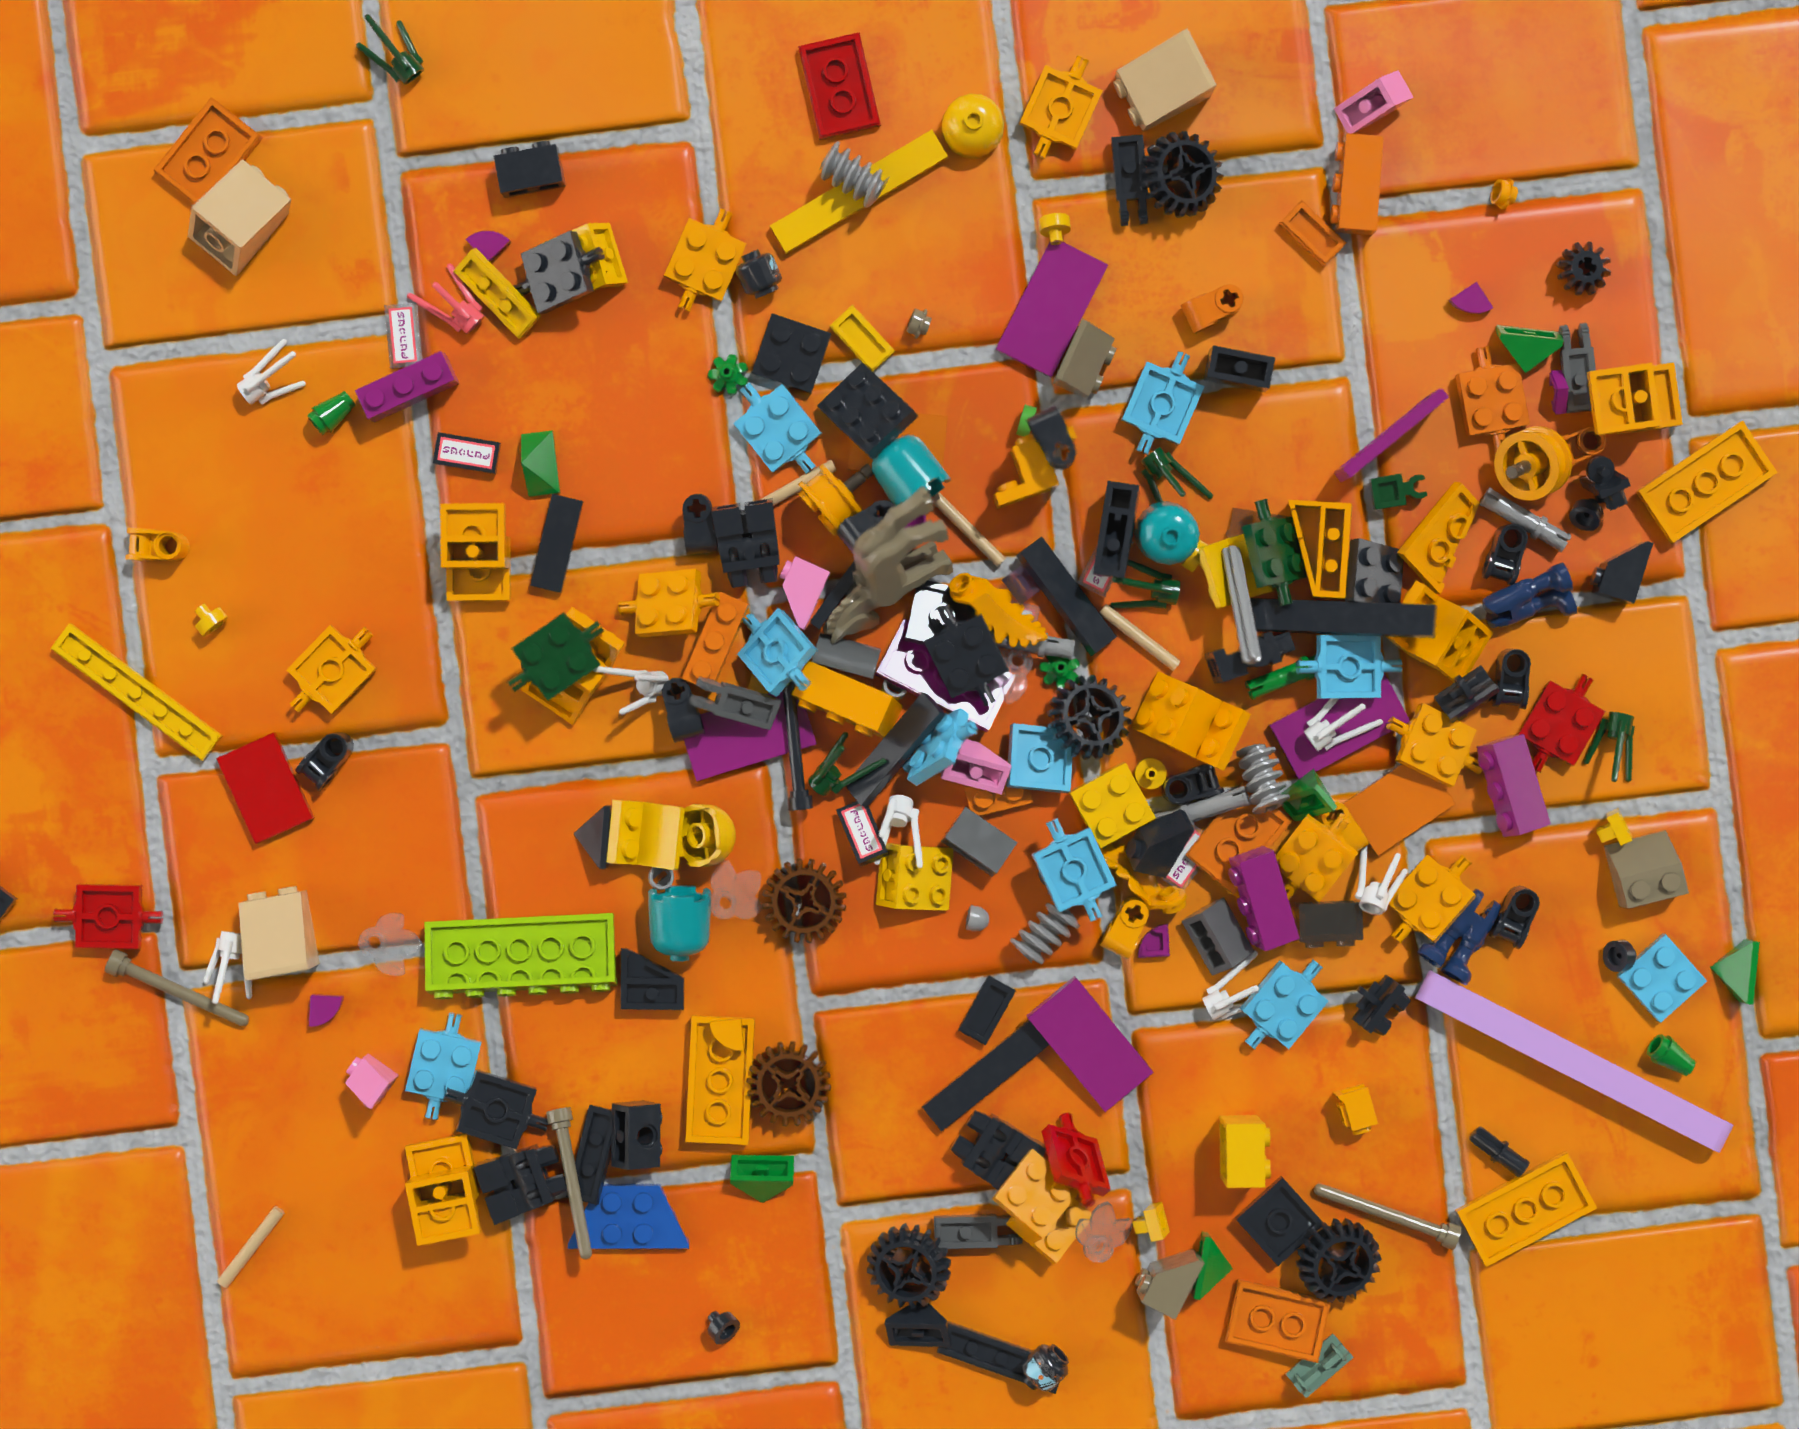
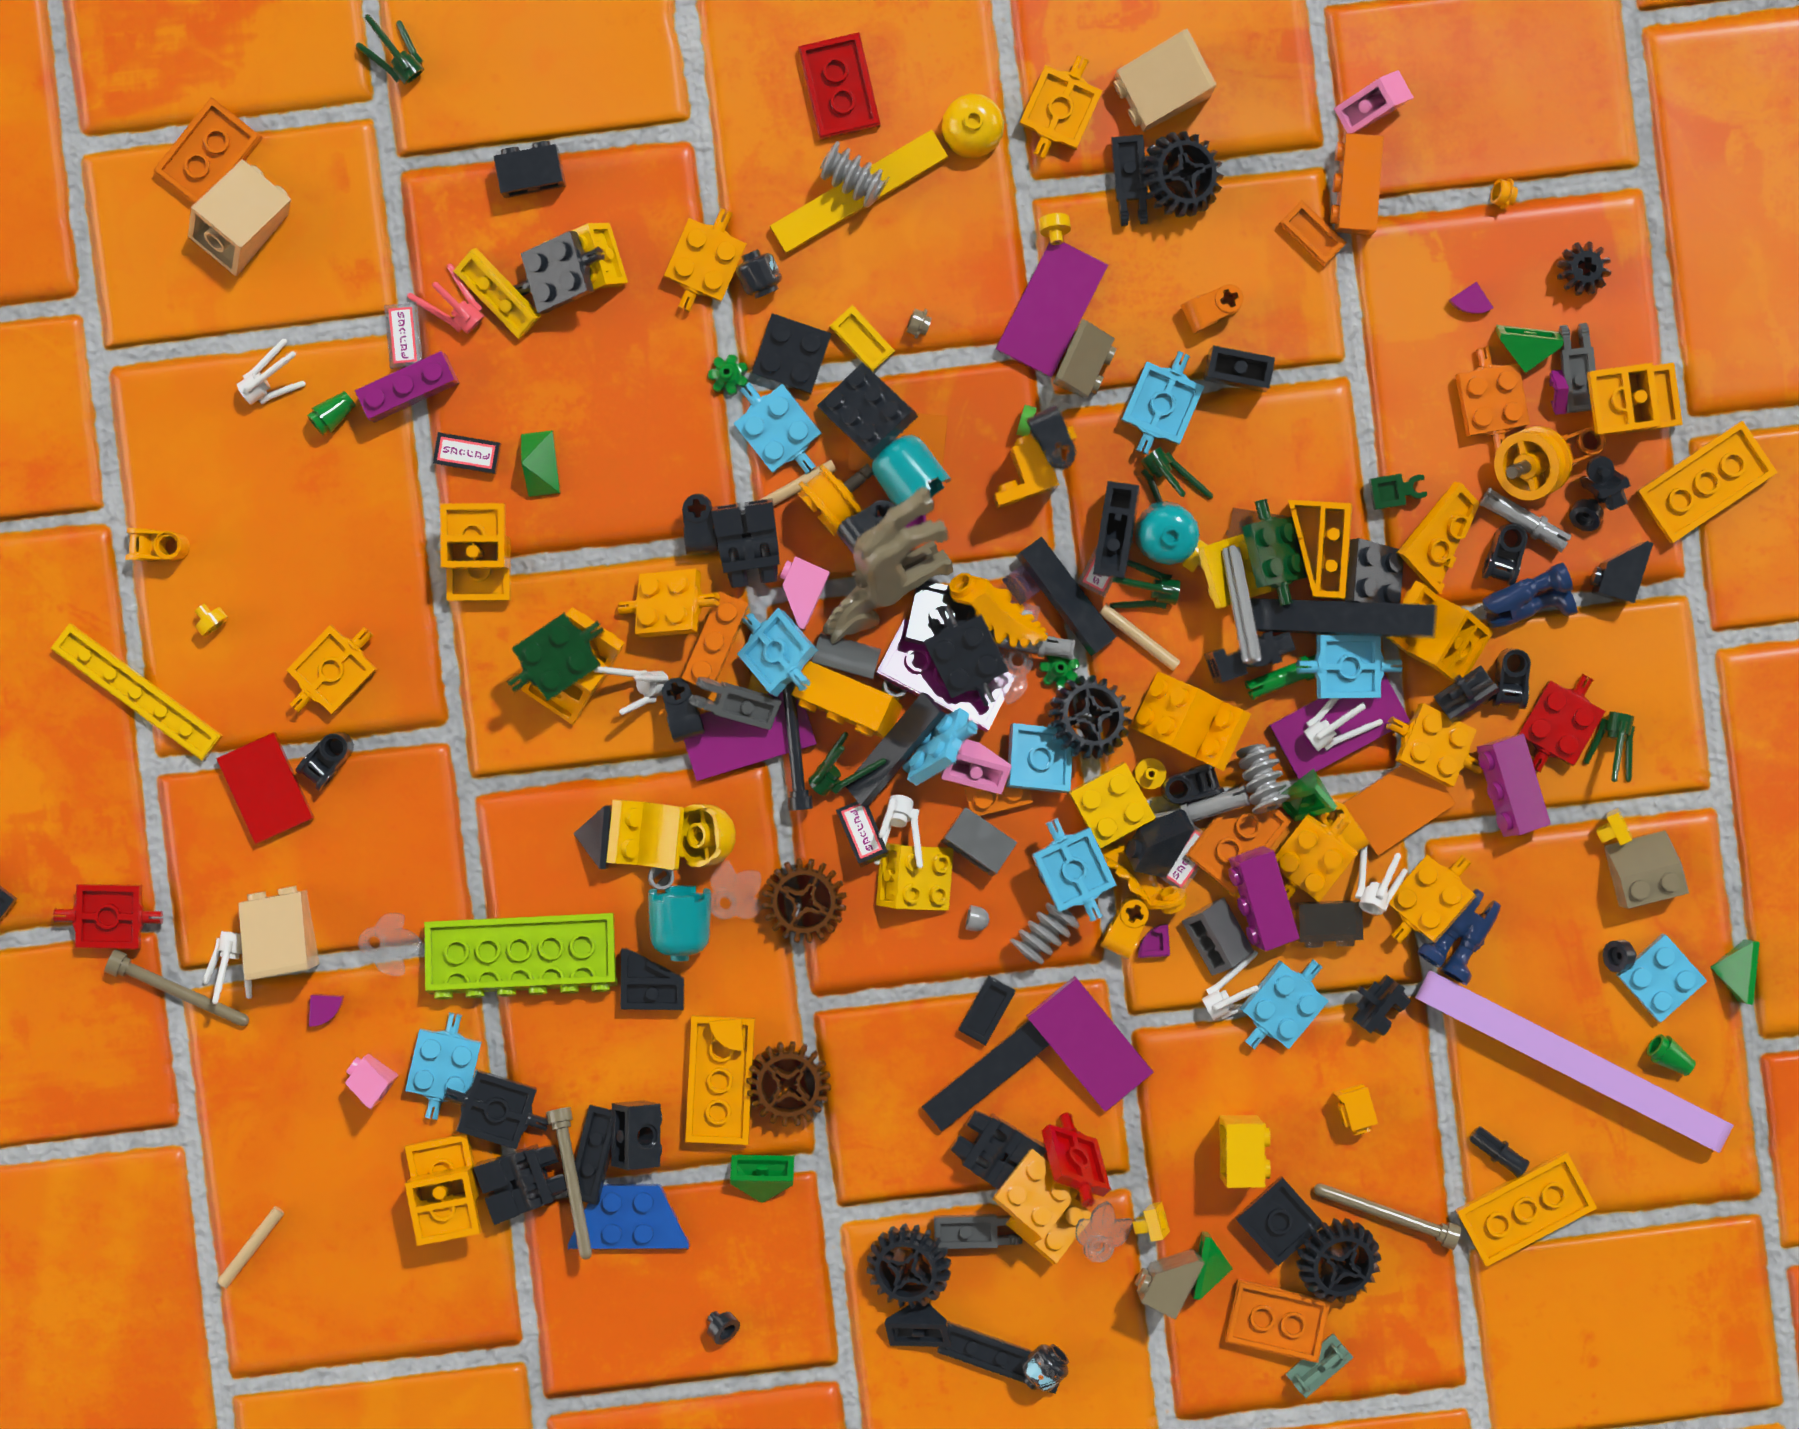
magenta tile [466,231,511,262] -> none
black tile [530,494,584,593] -> none
black tile [810,561,856,630] -> none
tan bar [932,492,1006,567] -> none
magenta tile [1334,388,1449,482] -> none
black piece [1489,886,1540,949] -> none

